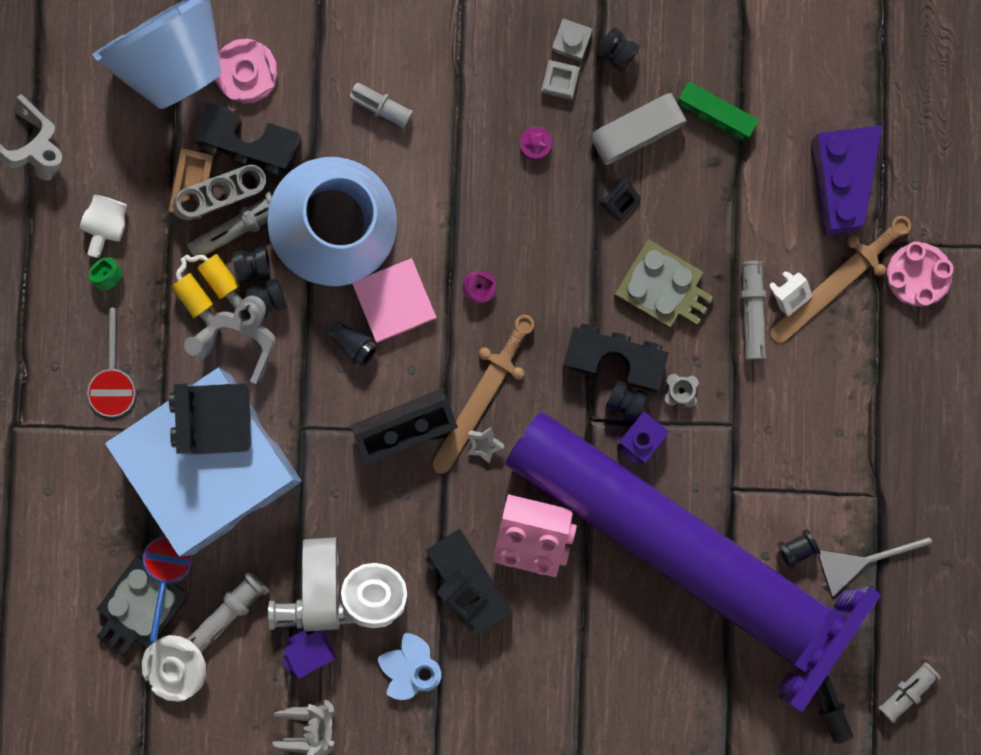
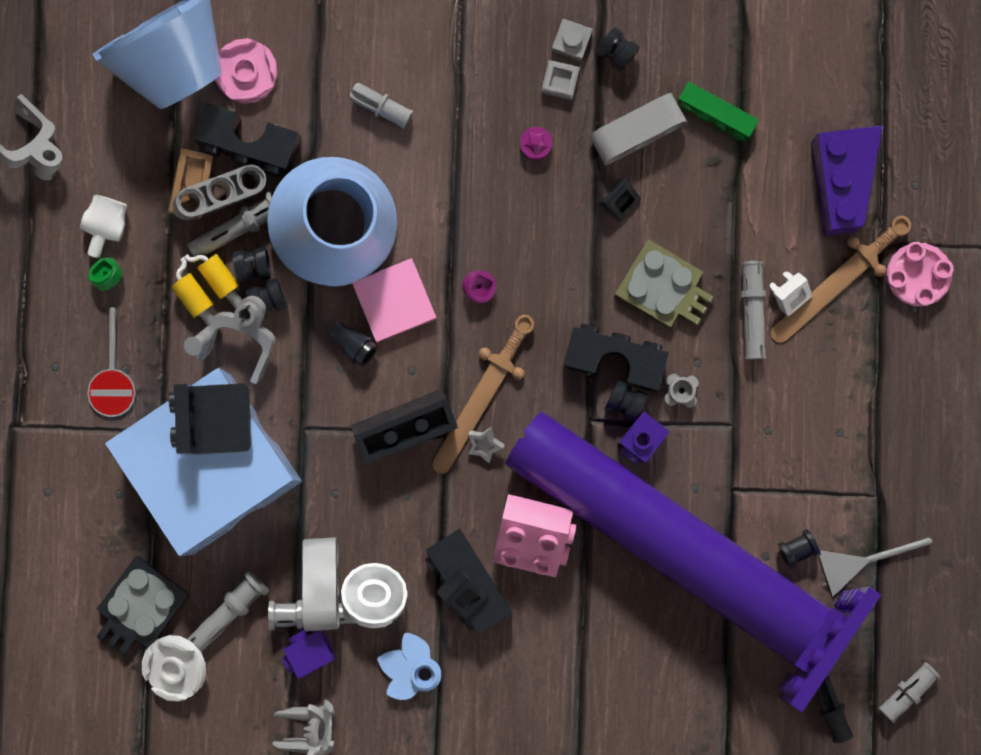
piece [143,536,192,643] -> none

